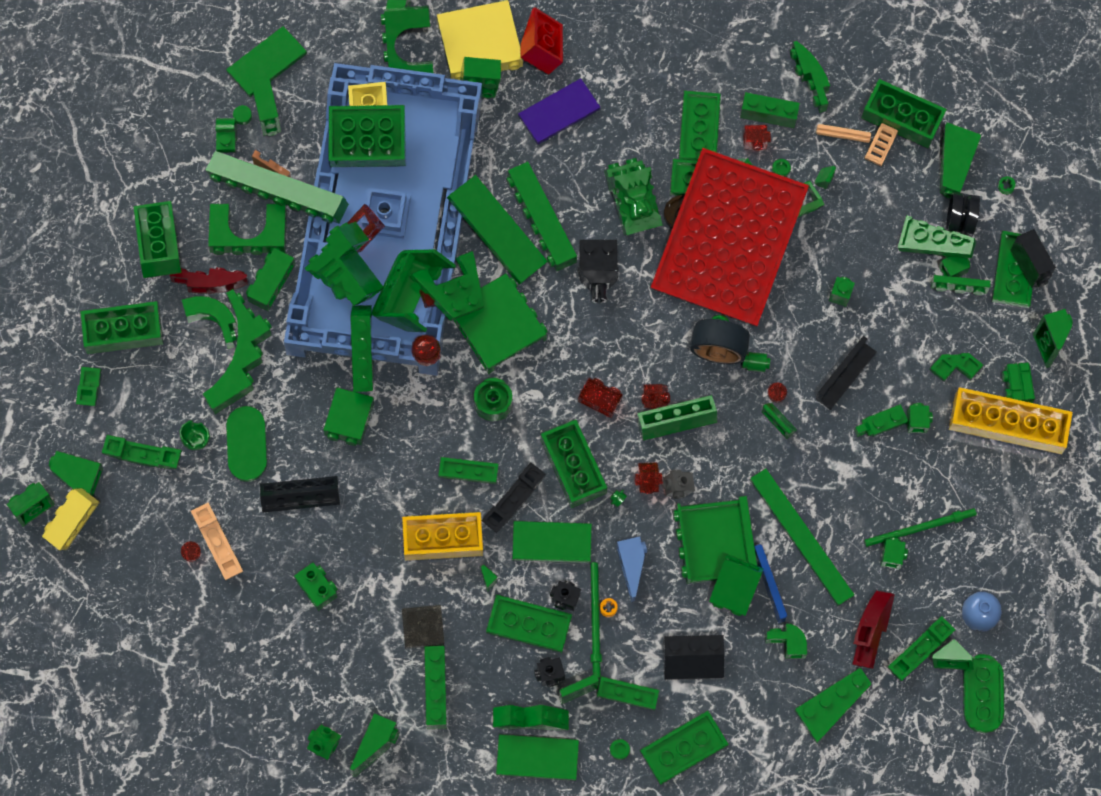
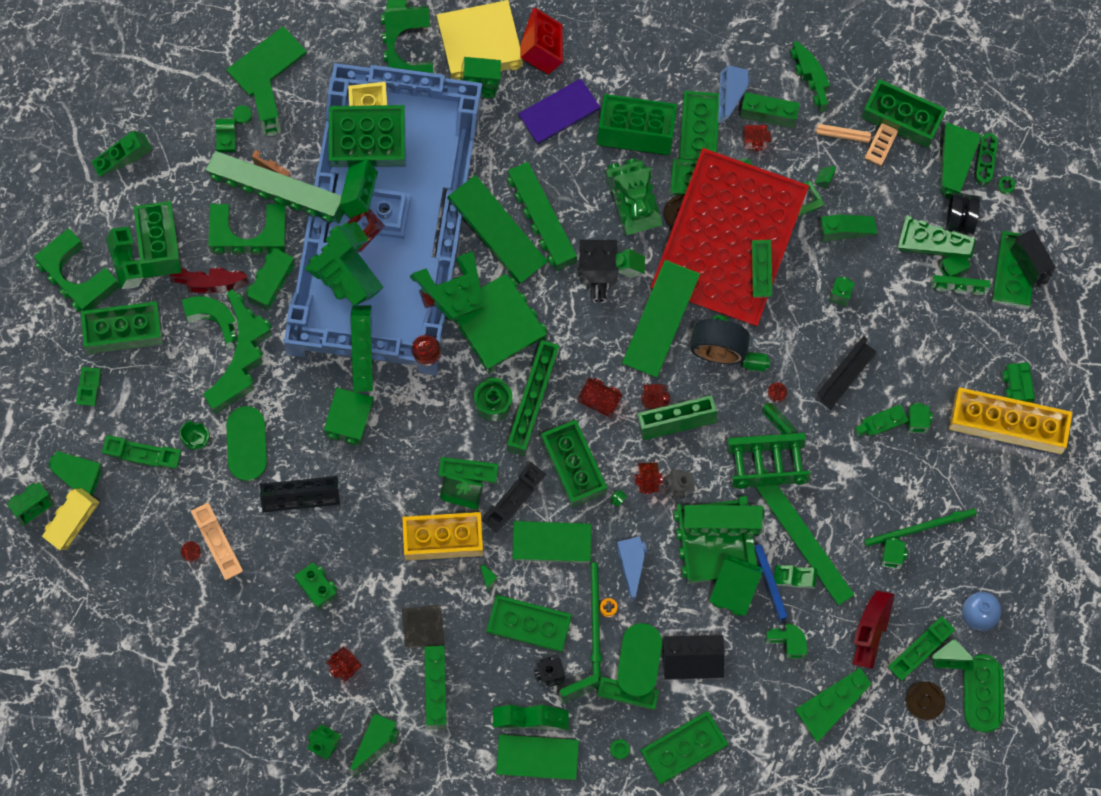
green windscreen [372,249,456,332] -> none
black brick [550,580,581,611] -> none
green tile [772,159,791,177] -> none
green tile [930,353,983,382] -> none
green slope [1033,309,1073,368] -> none
none -> green arch [33,228,120,312]
none -> green slope [91,130,153,177]
none -> green arch [106,226,144,289]
none -> clear red brick [326,646,362,682]
none -> green brick [339,159,378,218]
none -> piece [440,474,483,510]
none -> green brick [507,340,560,457]
none -> green slope [597,94,677,155]
none -> green brick [616,249,645,278]
none -> green tile [617,623,662,699]
none -> green tile [622,260,700,378]
none -> green brick [684,505,765,536]
none -> medium blue slope [718,65,750,123]
none -> green fence [727,433,811,489]
none -> green plate [752,240,772,298]
none -> green slope [774,565,817,589]
none -> green slope [819,214,878,242]
none -> dark brown tile [905,681,945,721]
none -> green beam [975,133,998,186]

